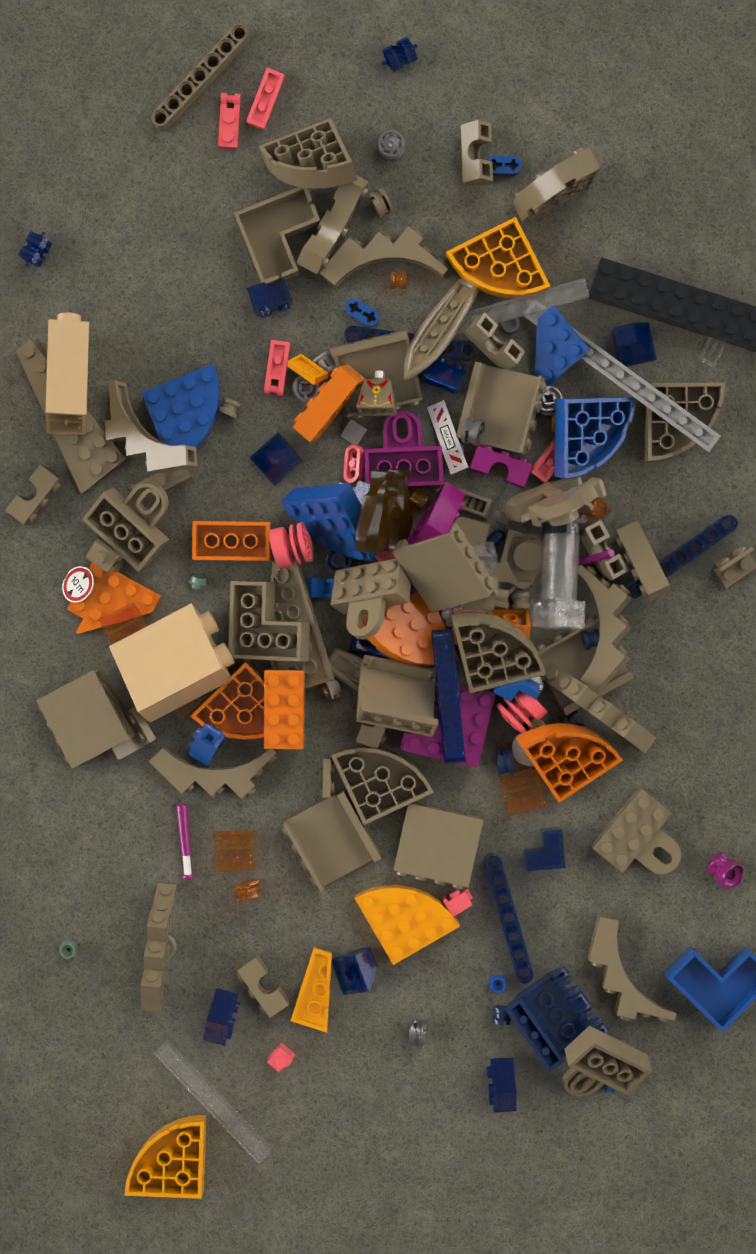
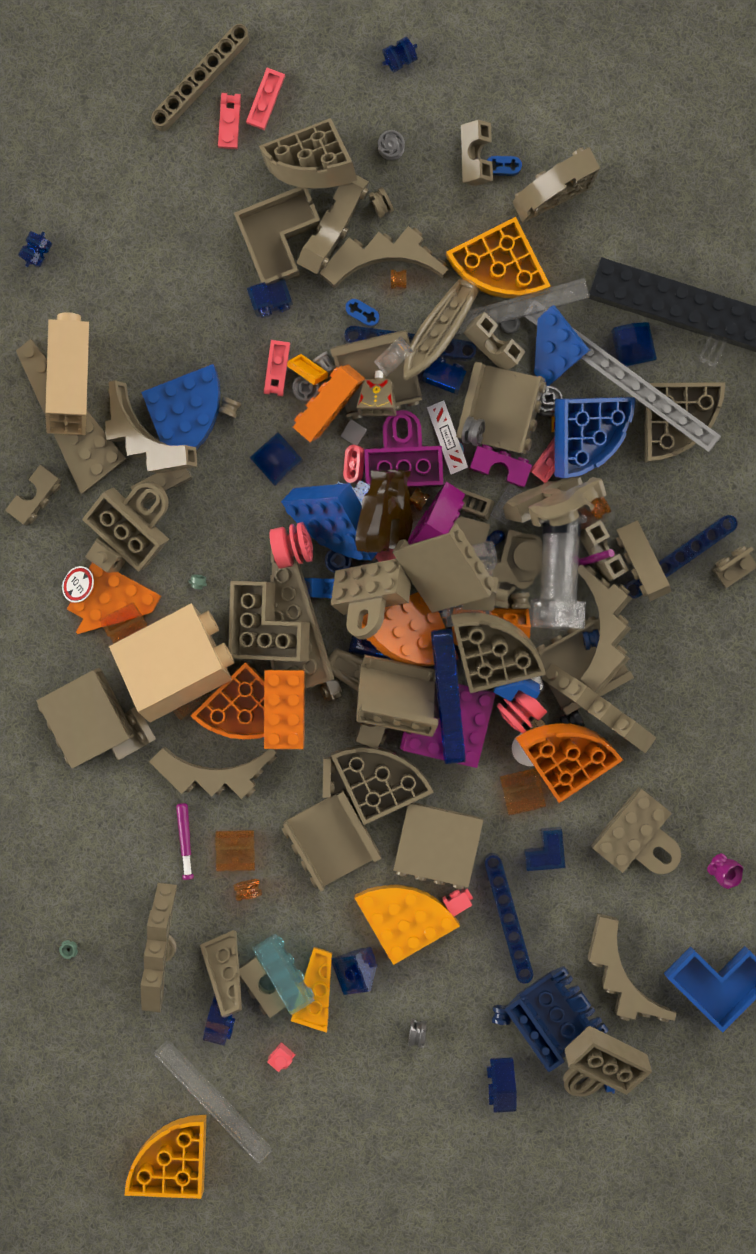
blue brick [188,723,226,767] -> none
orange brick [192,521,272,561] -> none
blue plate [488,975,507,994] -> none
dark blue wheel [496,748,514,776] -> none
none -> dark tan wing [200,930,242,1018]
none -> clear light blue brick [252,934,315,1015]
none -> clear plate [374,337,414,377]

